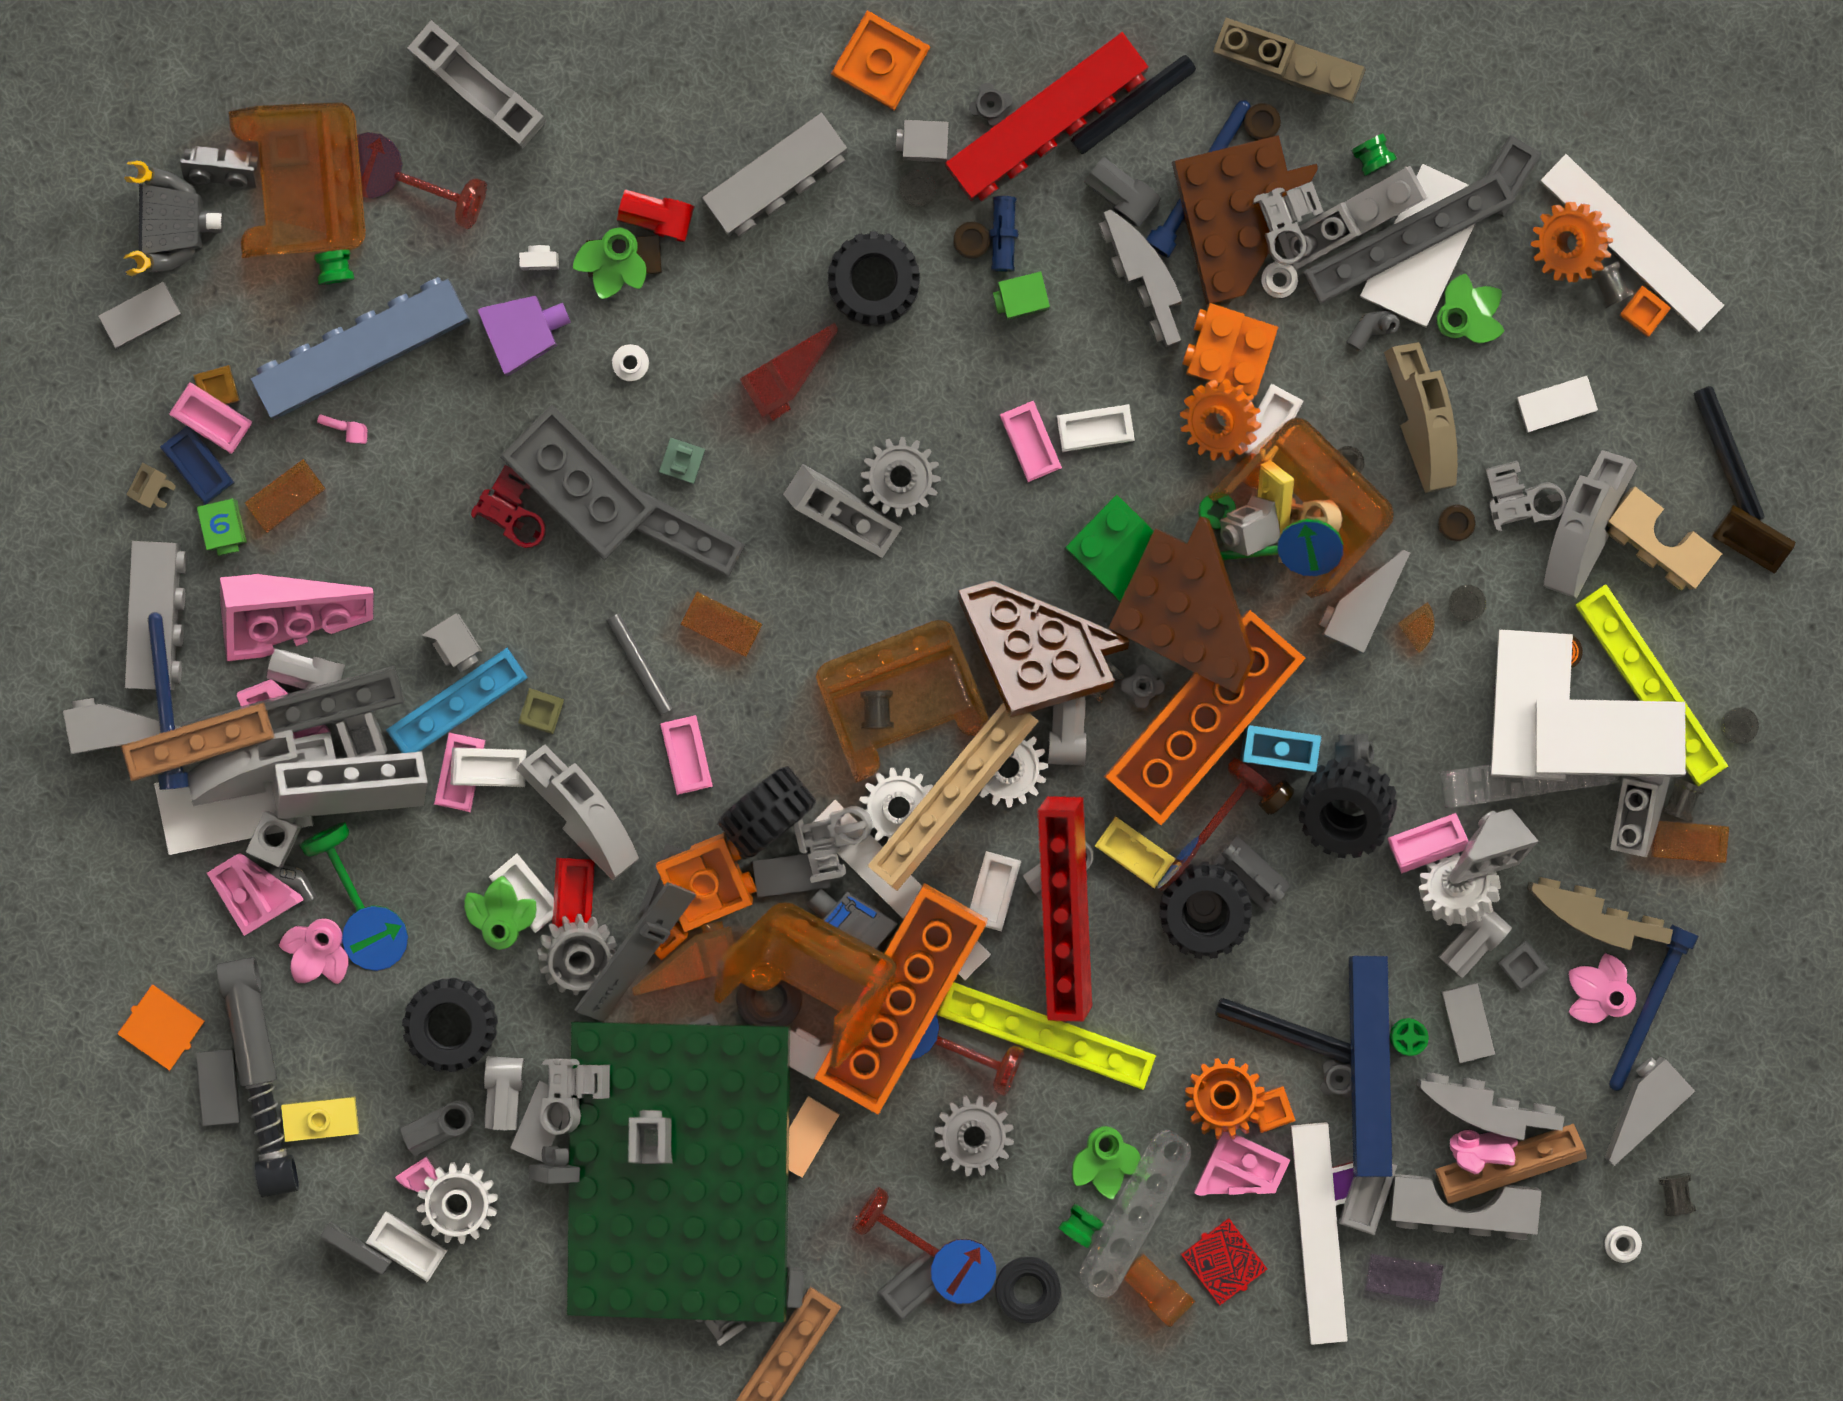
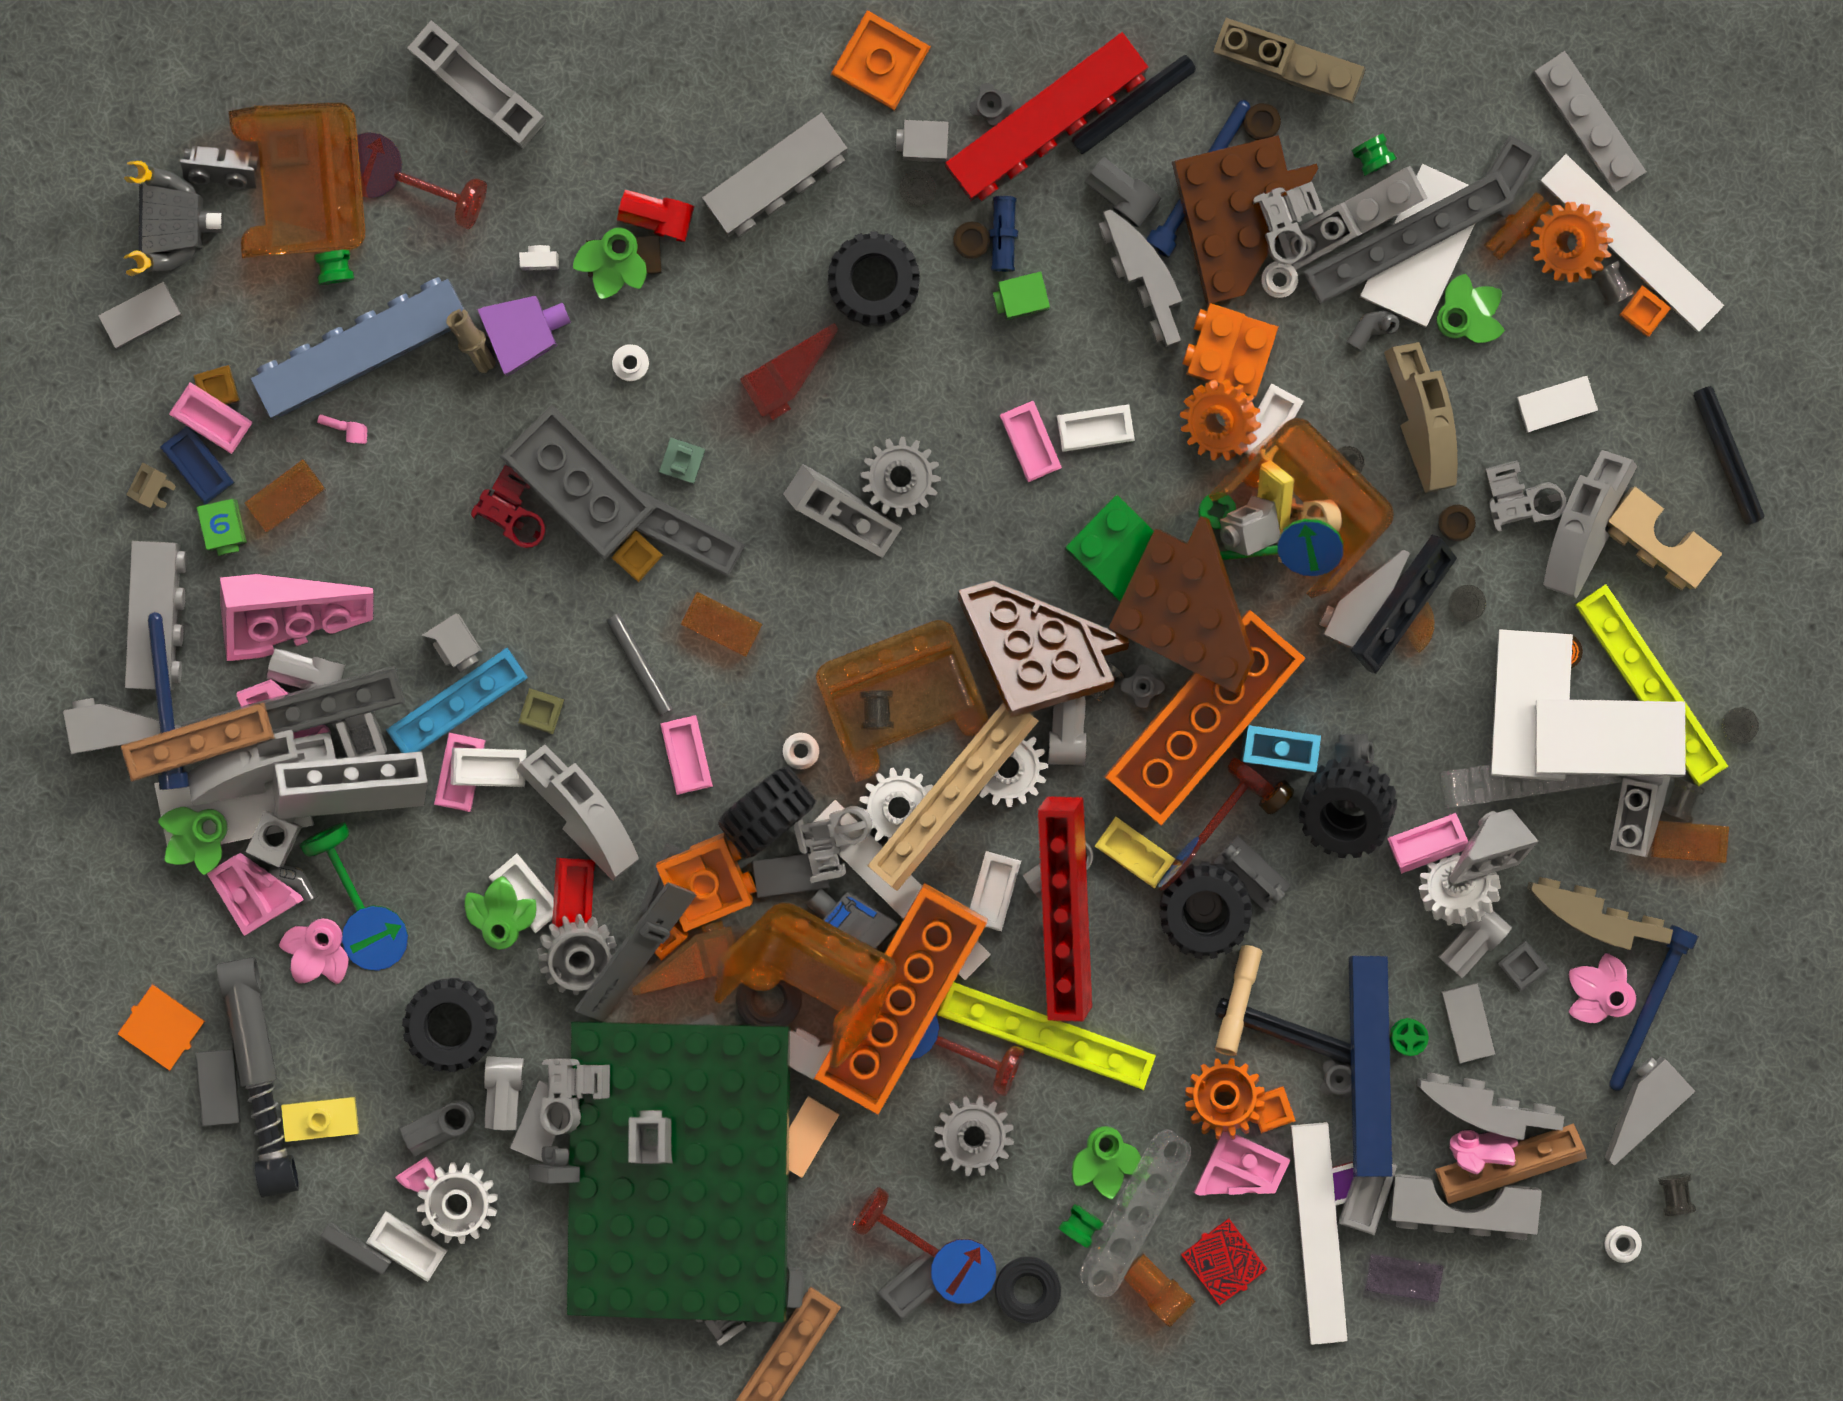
dark brown tile [1712,505,1796,574] -> none
none -> bright green plate [158,807,228,875]
none -> dark tan axle [446,309,496,373]
none -> pearl gold tile [611,531,663,582]
none -> white plate [783,733,819,769]
none -> tan piece [1215,945,1262,1056]
none -> black tile [1351,534,1457,674]
none -> clear orange pin [1484,192,1552,261]
none -> light grey plate [1533,51,1646,193]

